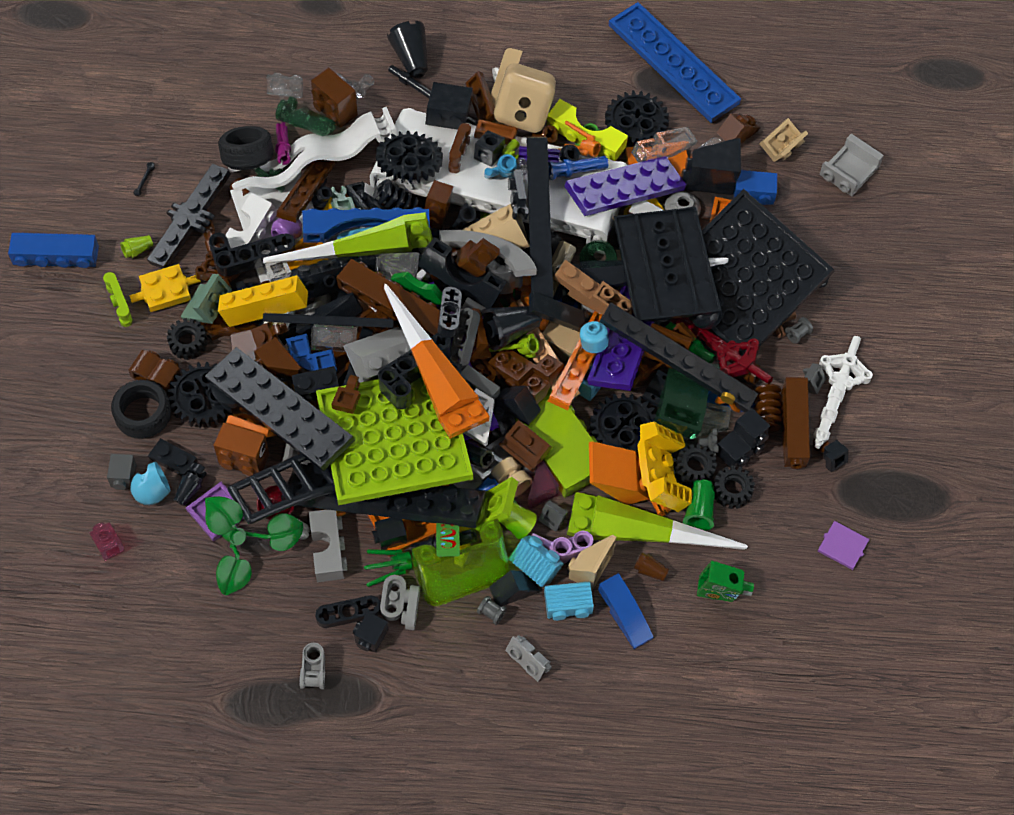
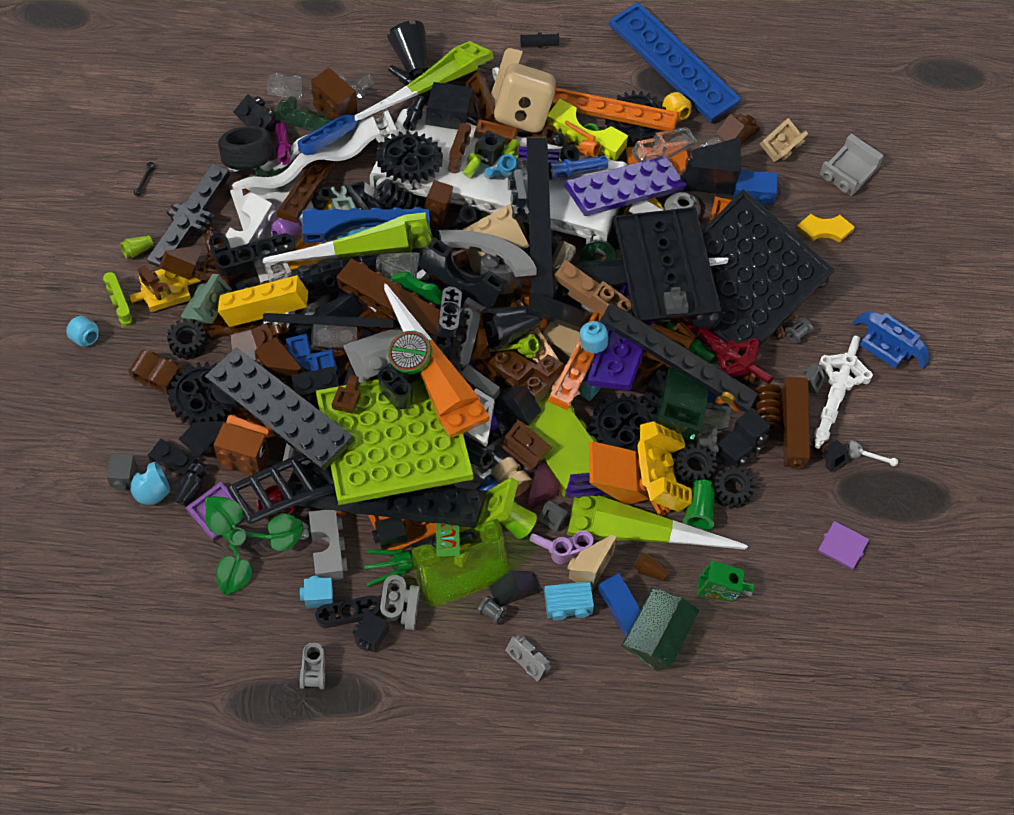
blue brick [8,233,99,268] -> none
clear pink brick [89,522,125,561] -> none
black tyre [111,379,171,439] -> none
reddish brown brick [456,238,500,277] -> none
medium azure brick [508,535,564,587] -> none
none -> medium azure head [66,316,99,347]
none -> reddish brown plate [138,265,171,300]
none -> reddish brown slope [159,245,202,280]
none -> black slope [179,420,226,457]
none -> black bracket [233,94,281,131]
none -> blue plate [297,115,357,155]
none -> medium azure brick [300,576,333,609]
none -> lime plate [355,41,494,121]
none -> tile [388,330,432,374]
none -> black pin [403,95,426,131]
none -> lime arm [462,153,482,178]
none -> black pin [520,32,559,48]
none -> orange tile [551,87,680,132]
none -> black arm [551,132,570,147]
none -> dark purple tile [566,473,606,498]
none -> clear green slope [621,588,700,671]
none -> yellow head [662,92,691,122]
none -> dark grey tile [663,287,688,315]
none -> yellow tile [796,214,855,242]
none -> hinge [847,440,898,466]
none -> blue plate [853,312,929,369]

